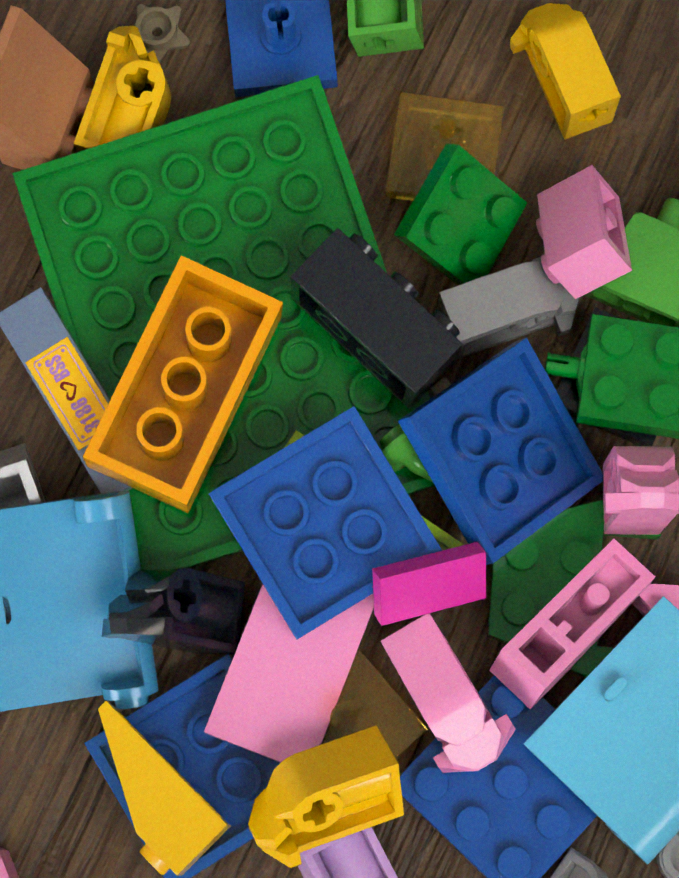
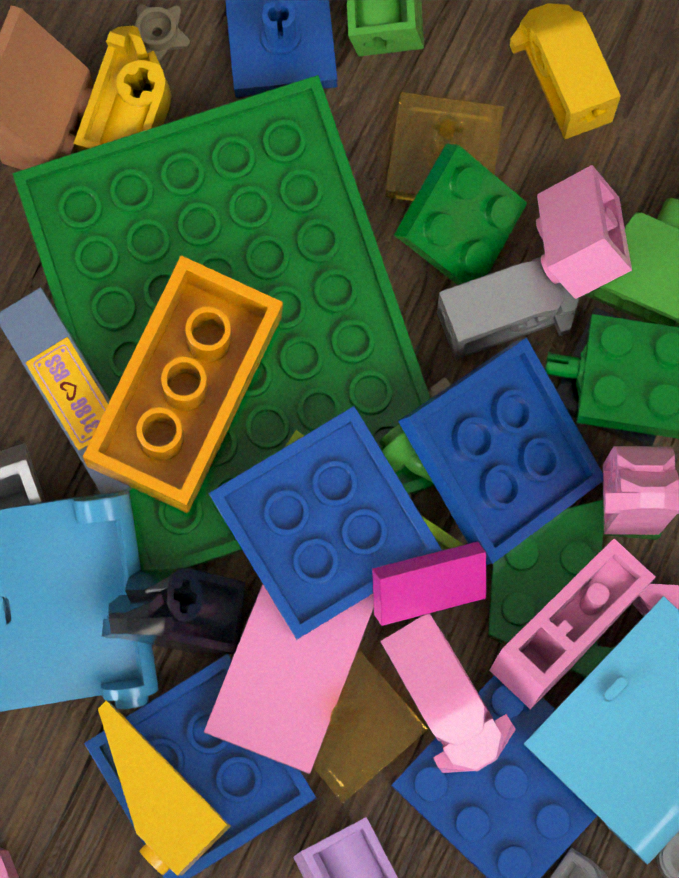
yellow piece [248,725,404,868] -> none
black brick [291,228,463,410] -> none

